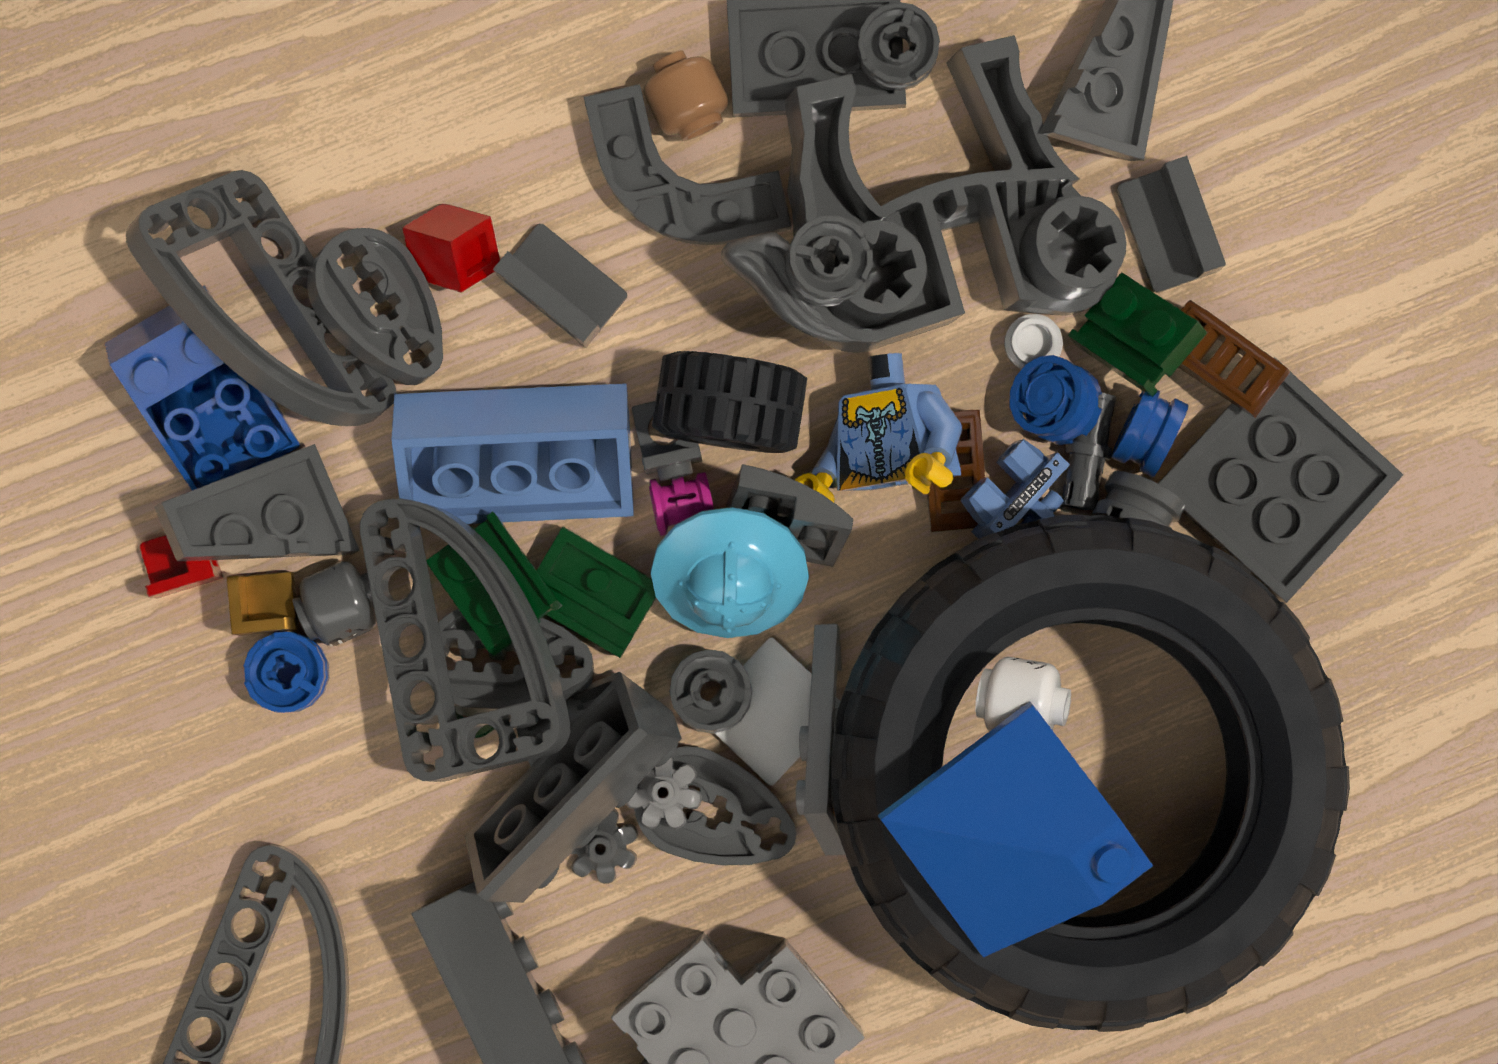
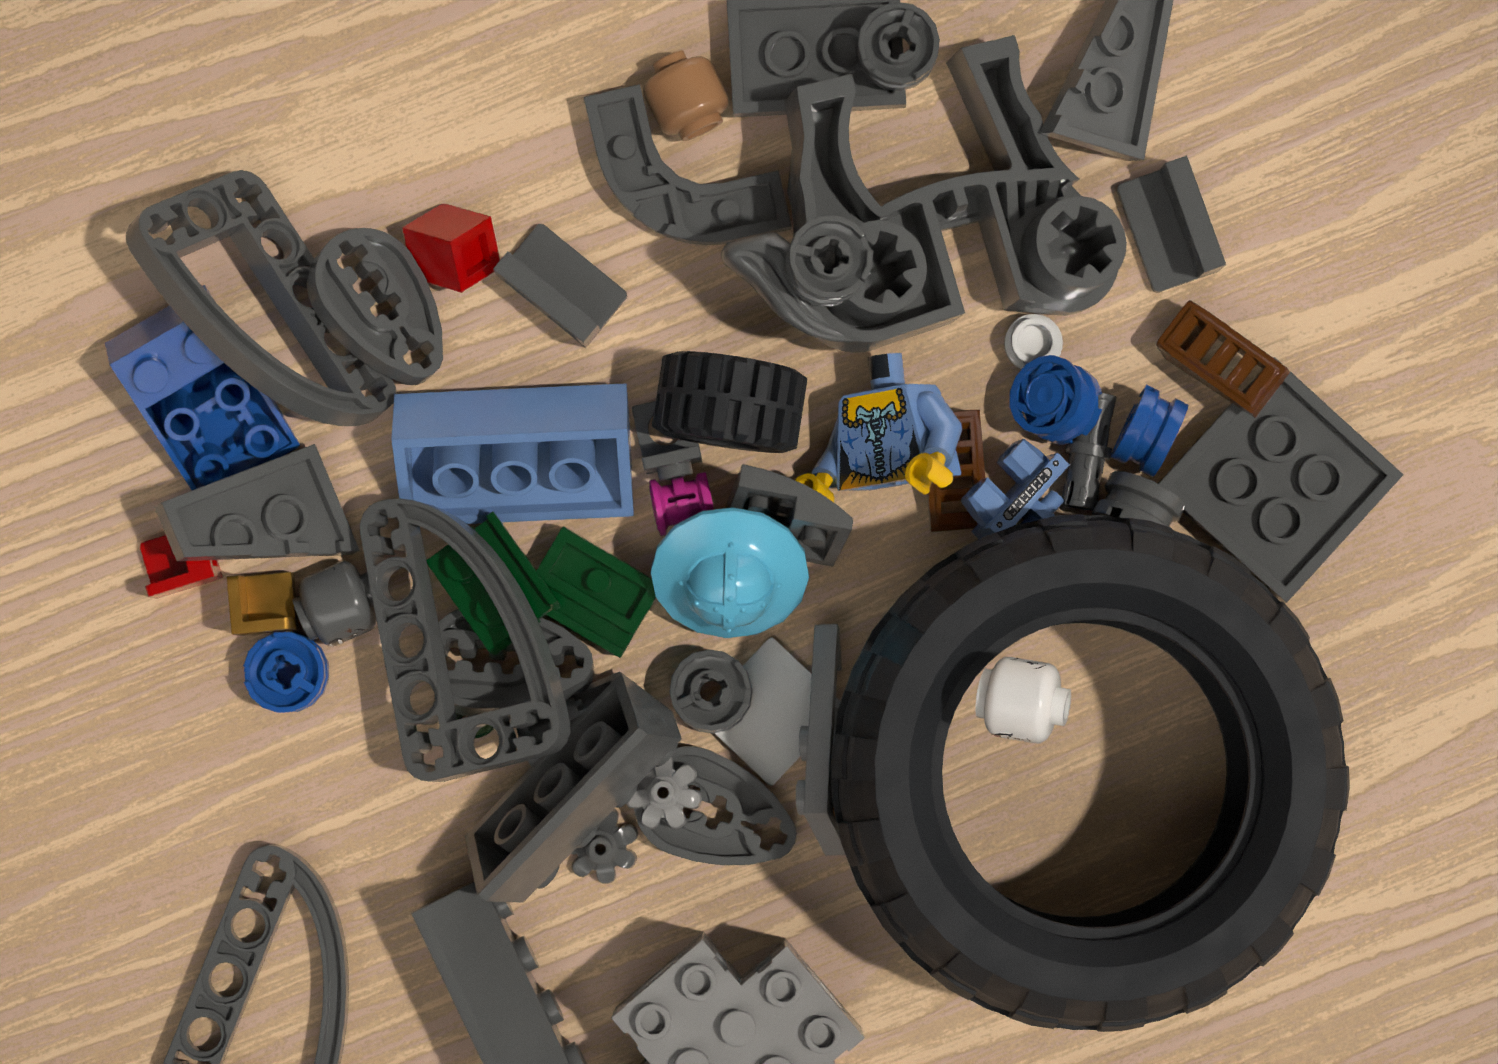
blue slope [877,701,1153,957] -> none
dark green plate [1068,272,1207,397] -> none

